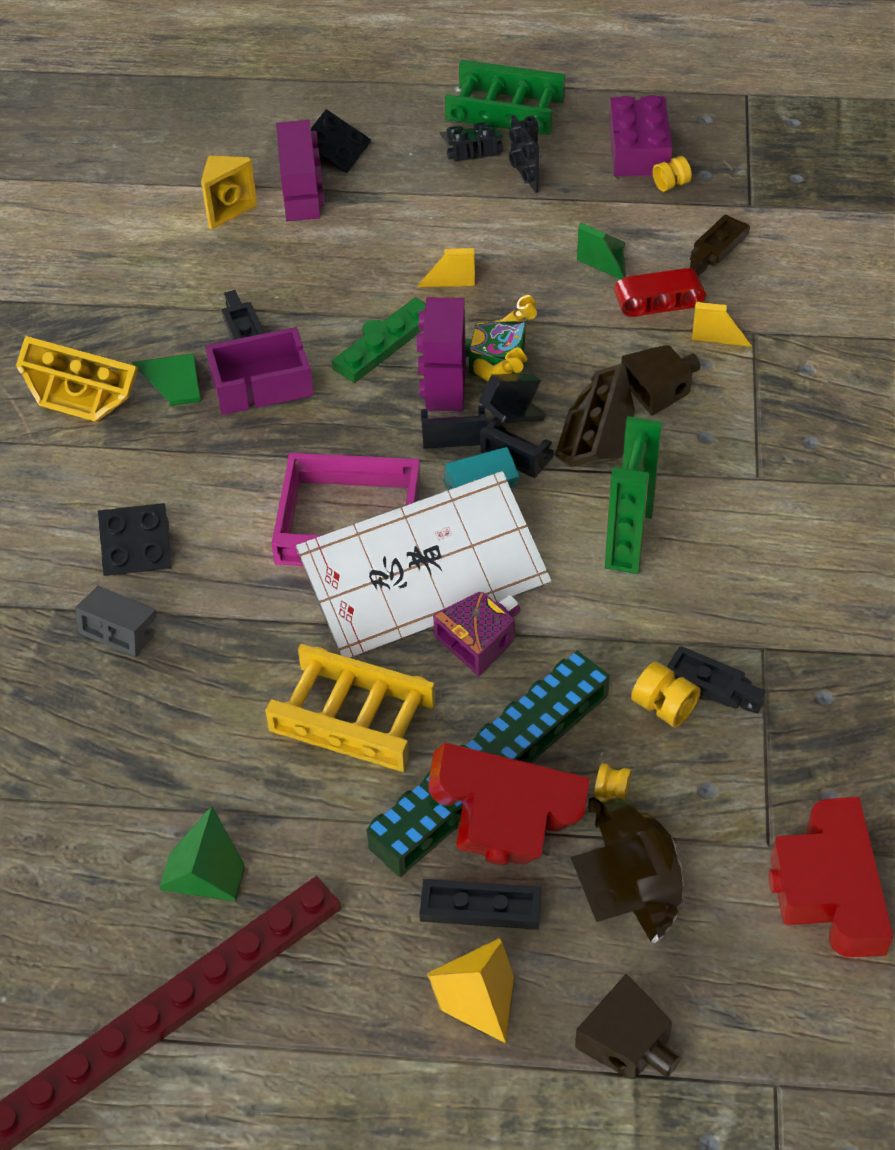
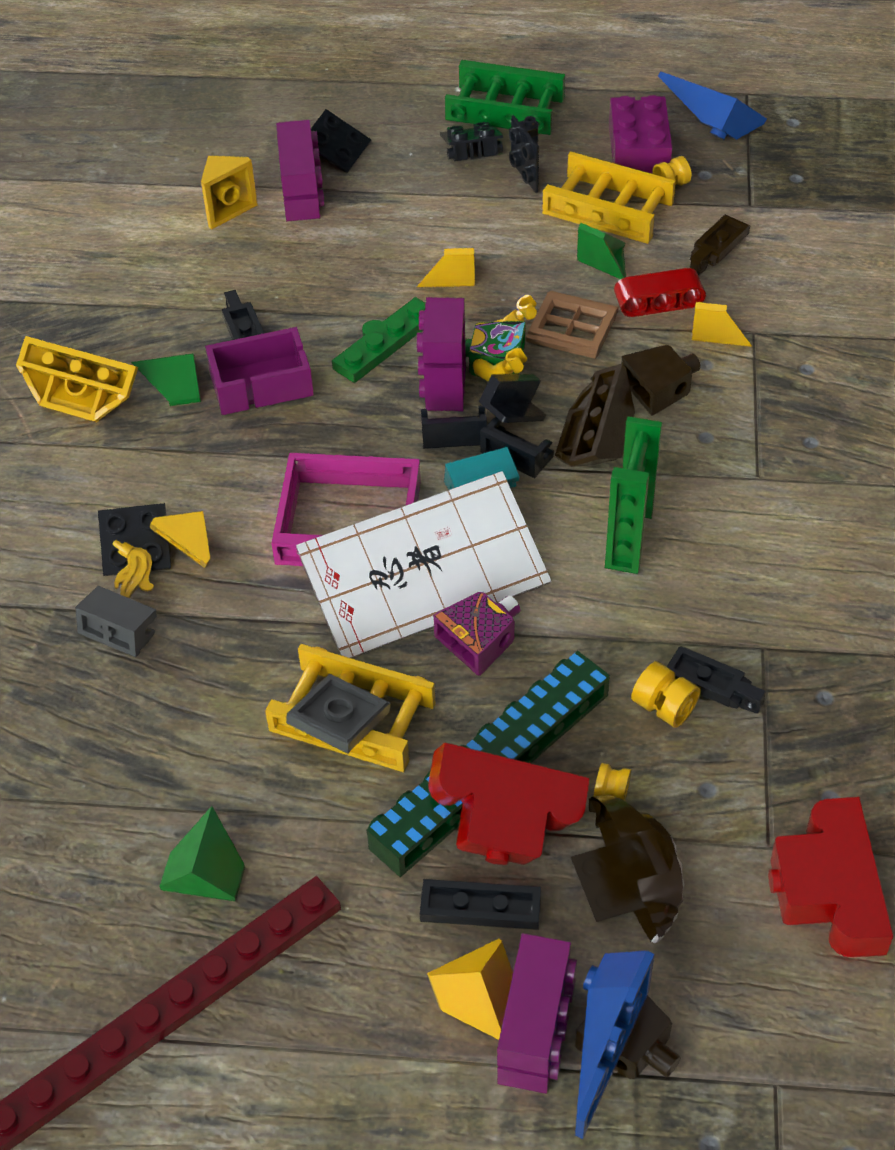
none -> yellow piece [113,540,154,598]
none -> yellow slope [150,511,210,568]
none -> dark grey tile [286,674,390,754]
none -> magenta piece [497,933,577,1094]
none -> medium nougat piece [526,291,618,359]
none -> yellow fence [542,151,676,244]
none -> blue wedge [575,950,655,1139]
none -> blue wedge [658,71,767,140]

